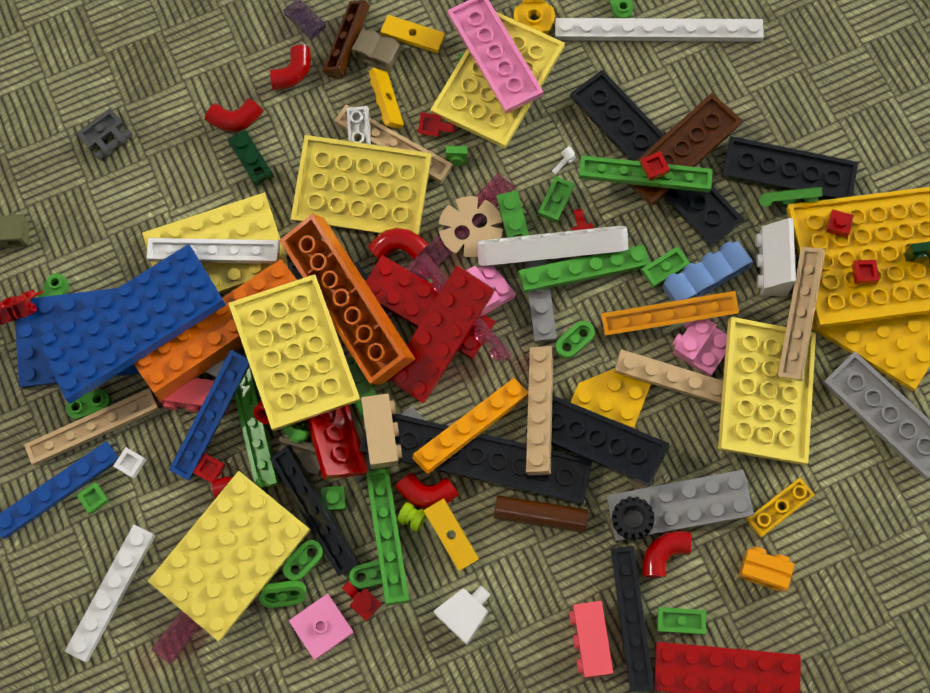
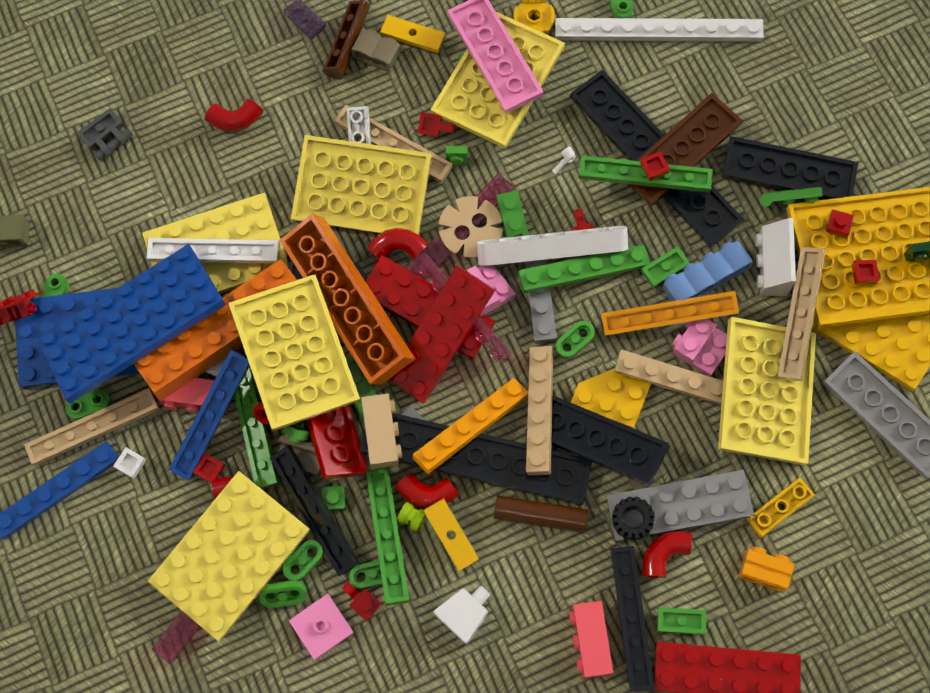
white plate [64,524,156,662] -> none
bright green plate [76,482,110,515] -> none
dark green plate [228,130,274,187] -> none
red cylinder [270,44,311,91] -> none
yellow tile [368,68,405,129] -> none
bright green plate [538,176,575,223] -> none

